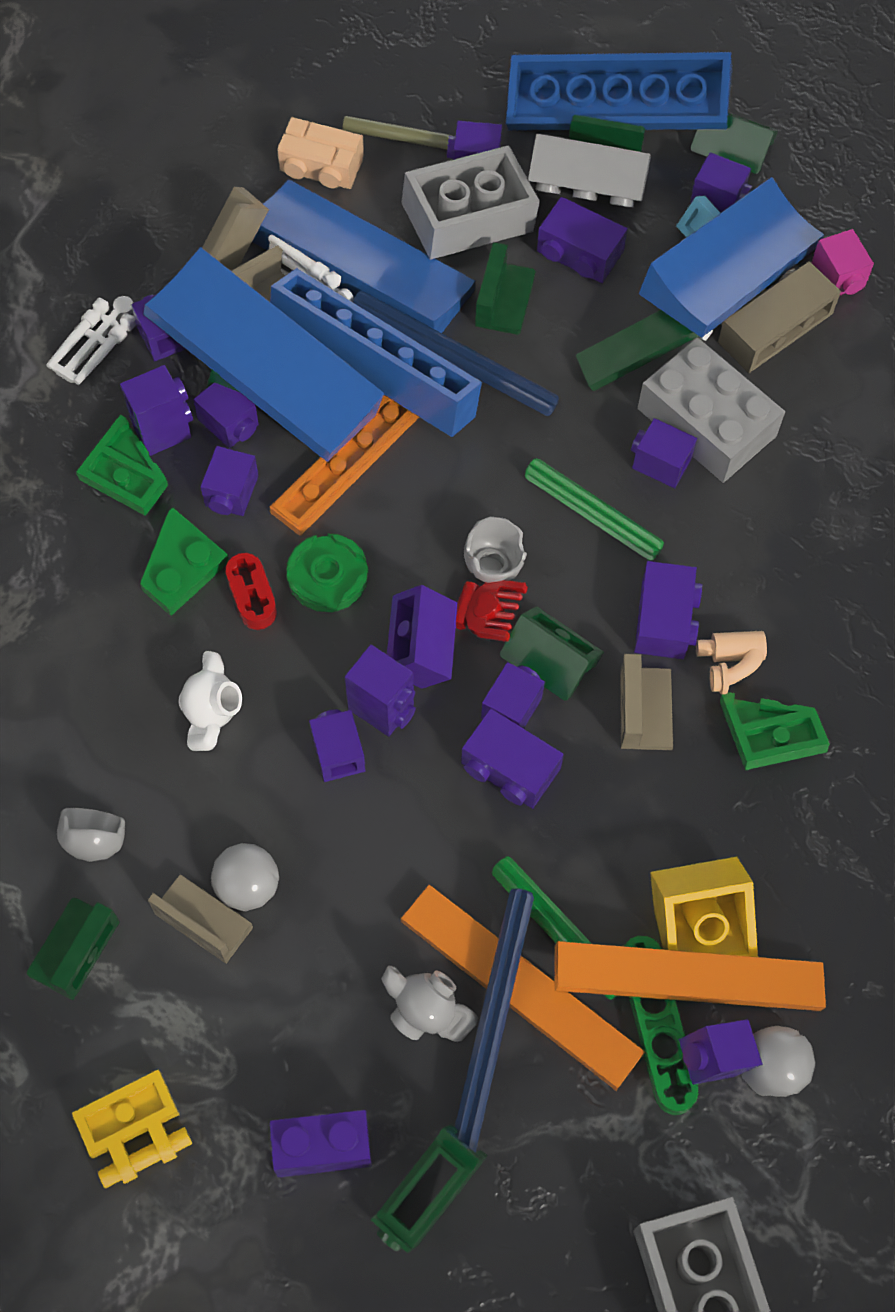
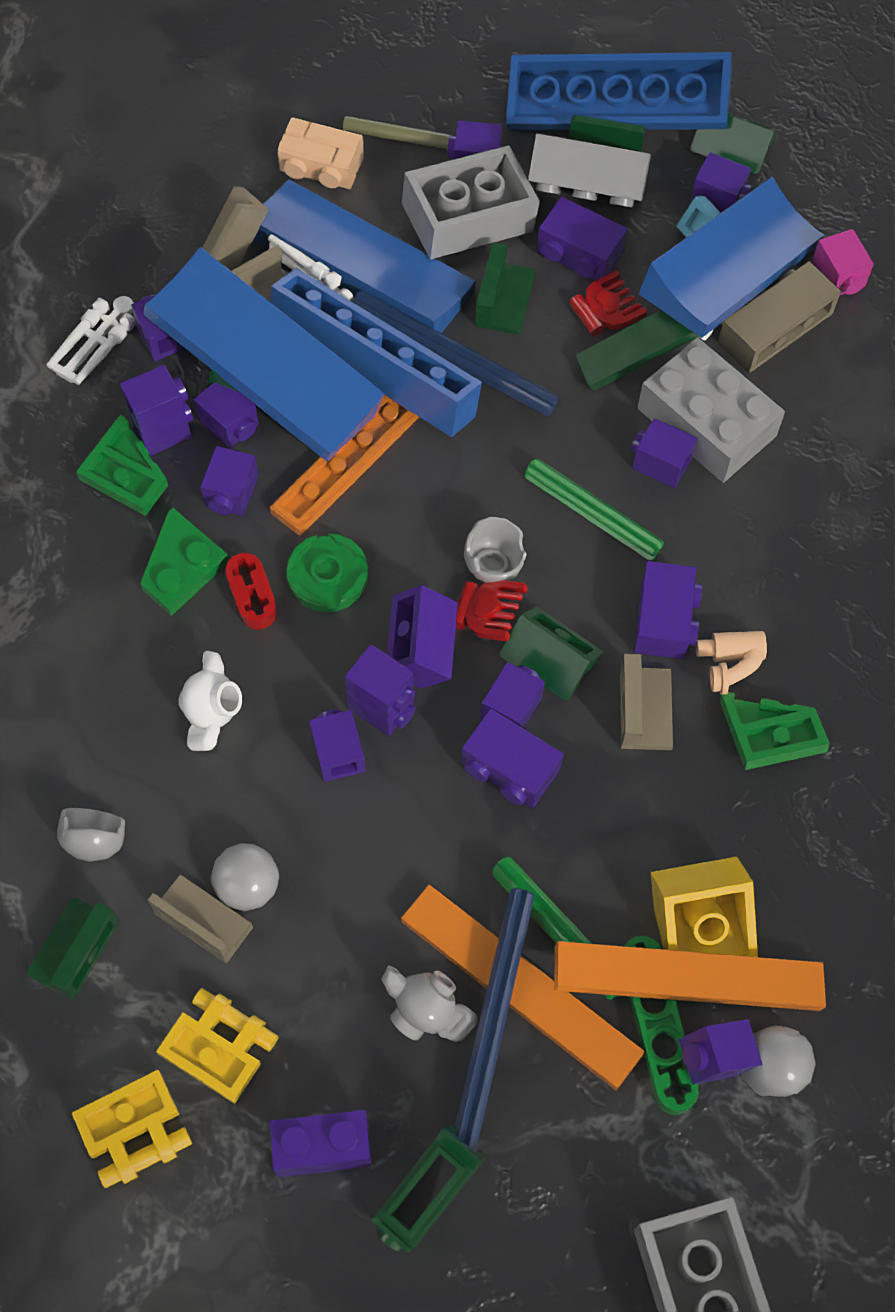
none -> yellow plate [156,988,279,1104]
none -> red piece [569,270,648,336]

